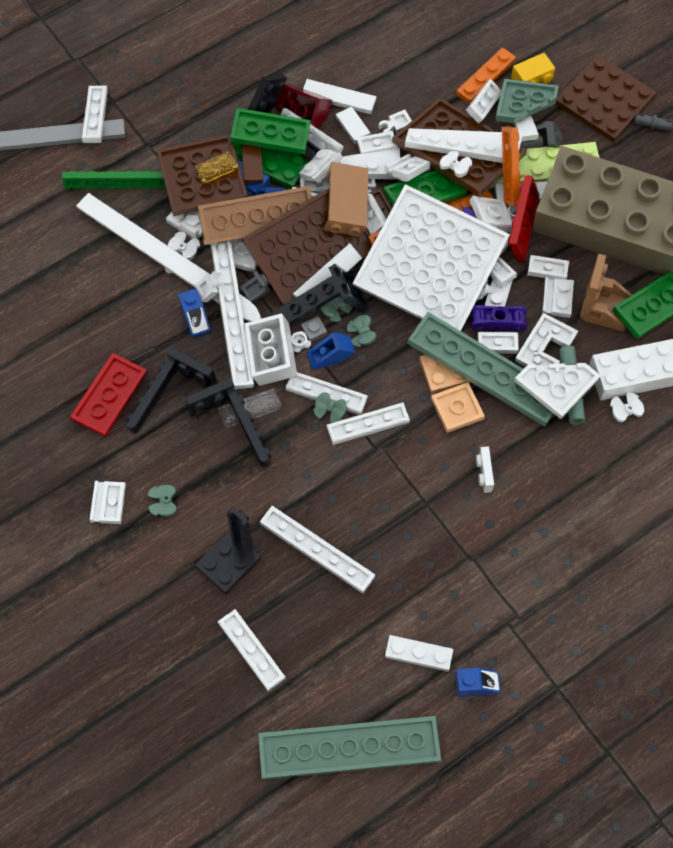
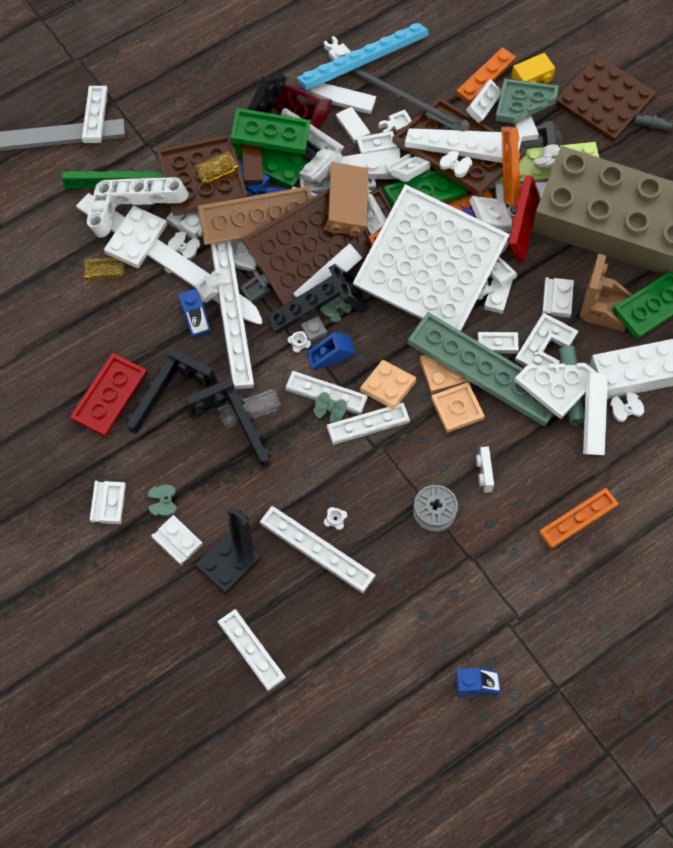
white brick [244,313,297,386] -> none
sand green plate [258,716,441,780] -> none
sand green piece [347,315,377,348] -> none
white plate [385,635,453,672] -> none
dark purple piece [470,305,528,332] -> none
white plate [527,255,569,279] -> none
none -> clear yellow plate [85,258,125,280]
none -> white beam [87,177,188,238]
none -> white plate [104,206,167,268]
none -> white plate [151,515,203,566]
none -> medium azure plate [297,23,429,91]
none -> white plate [324,36,351,61]
none -> white plate [324,507,347,530]
none -> dark grey bar [351,68,470,131]
none -> light nougat plate [361,360,416,410]
none -> light grey wheel [413,485,458,532]
none -> white piece [534,144,560,168]
none -> orange plate [539,488,619,550]
none -> white tile [583,372,608,455]

